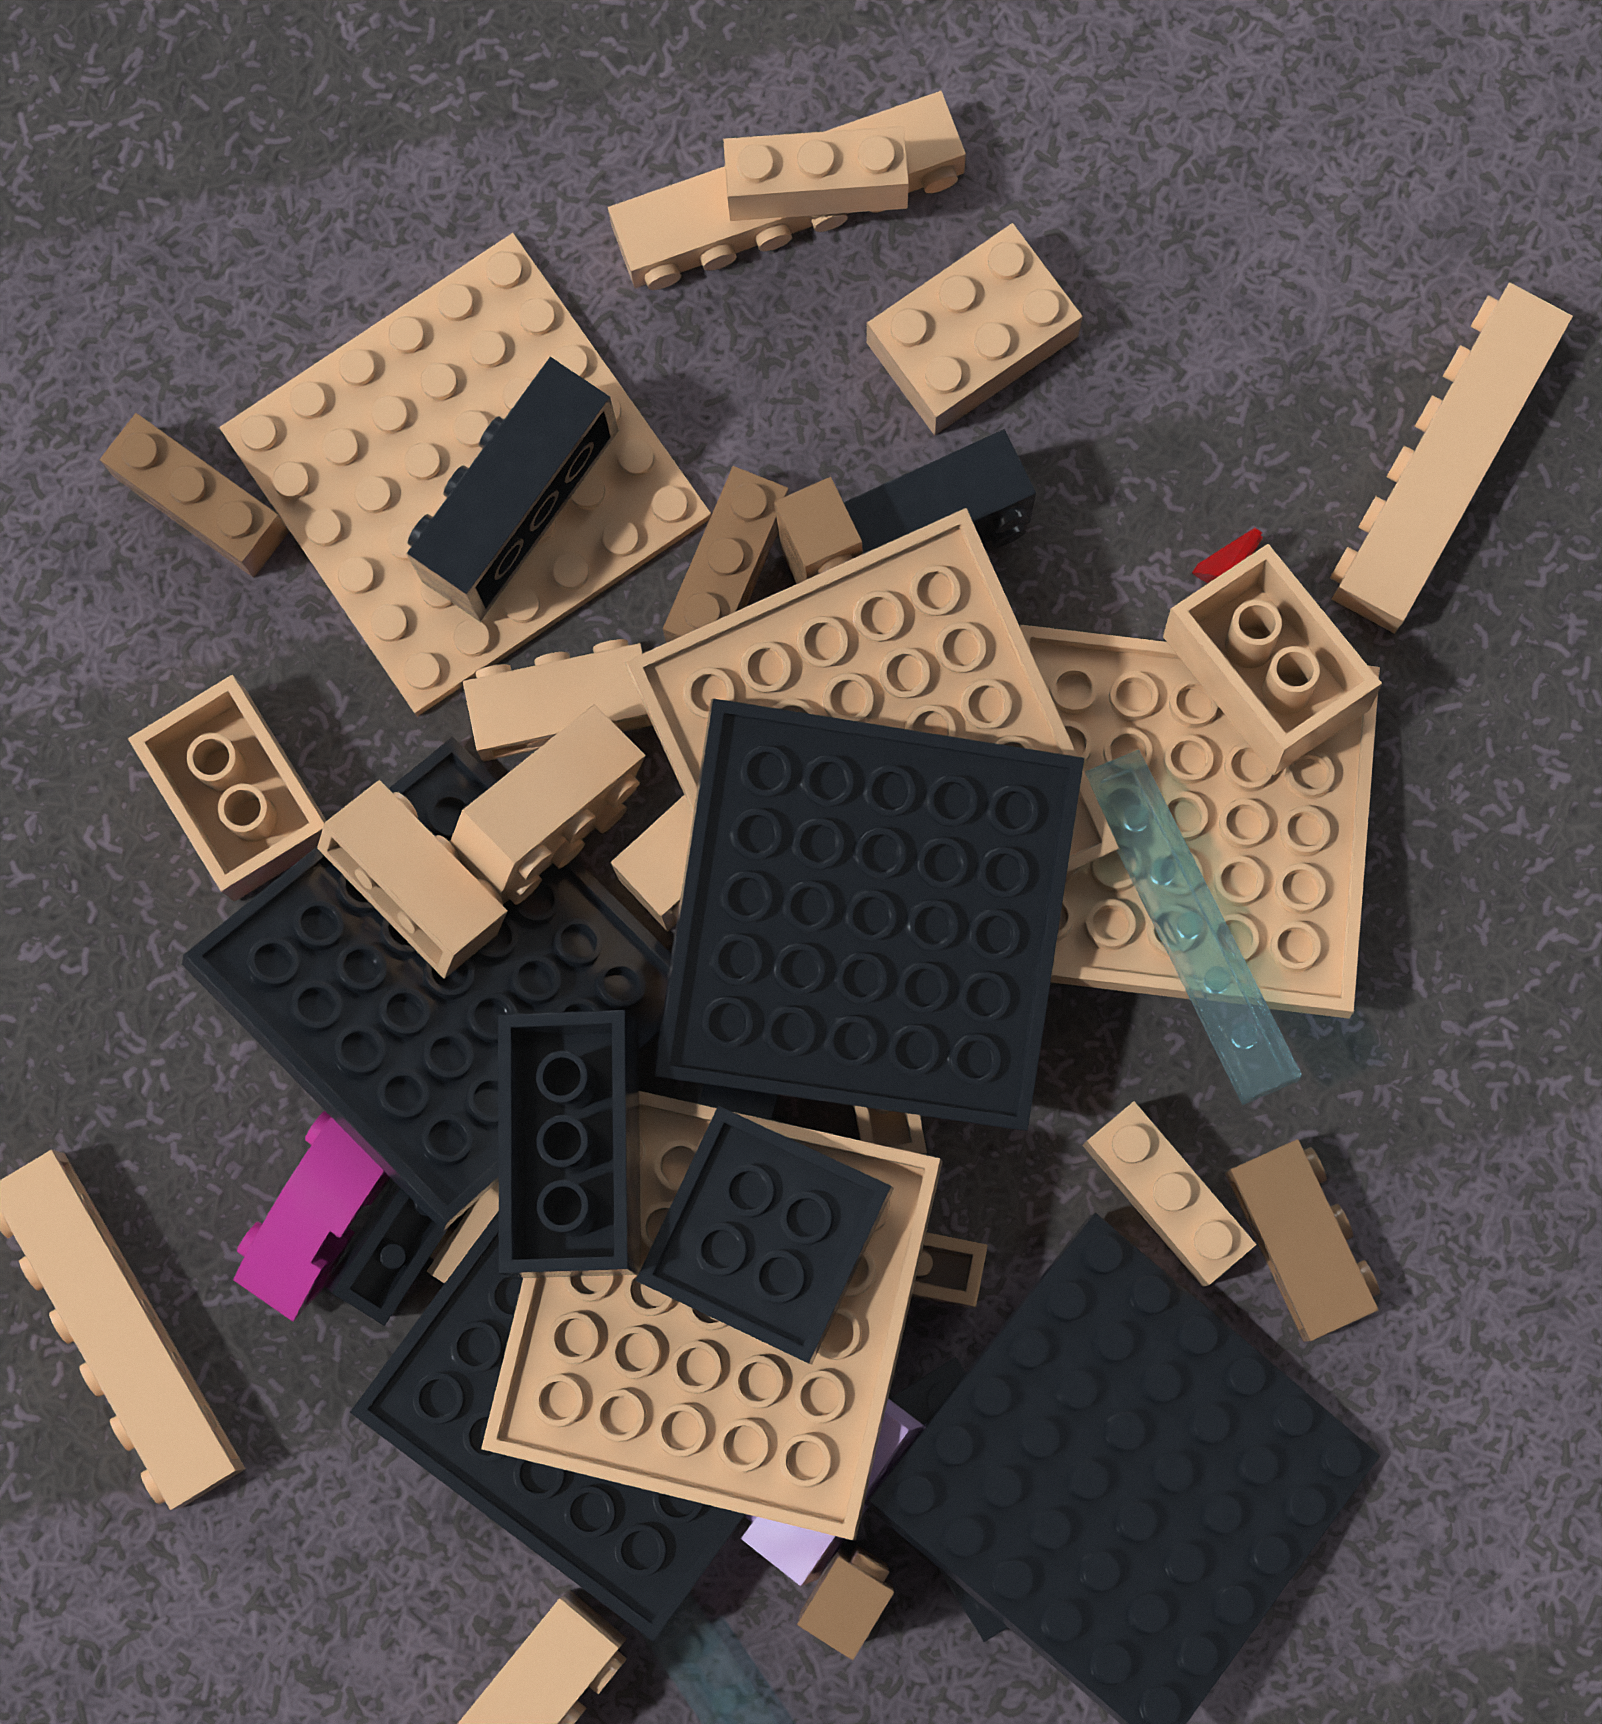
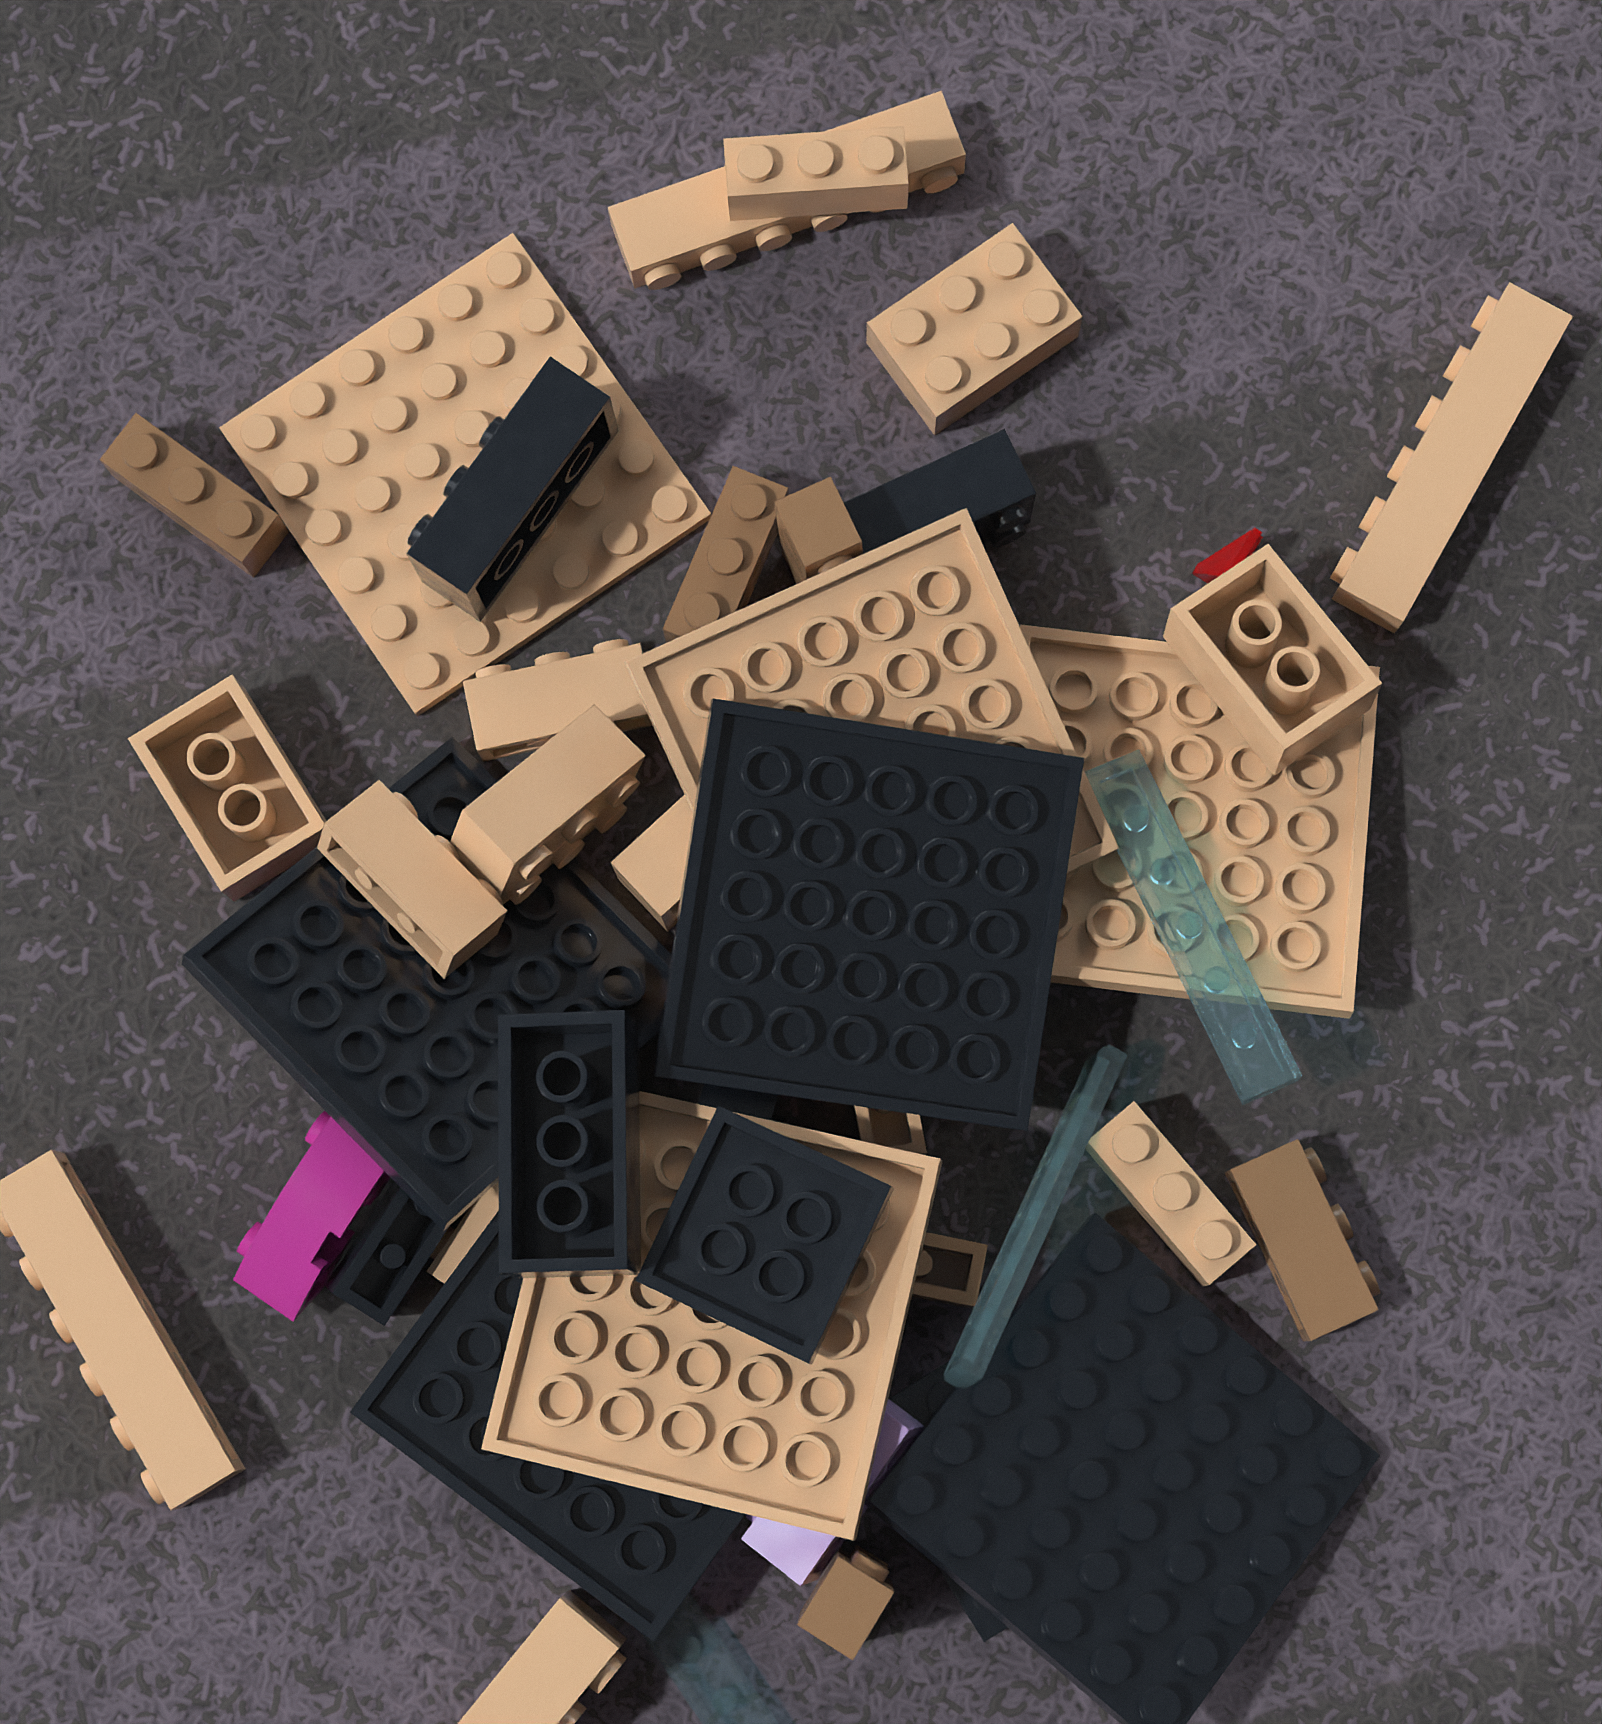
none -> clear light blue tile [943,1044,1128,1390]

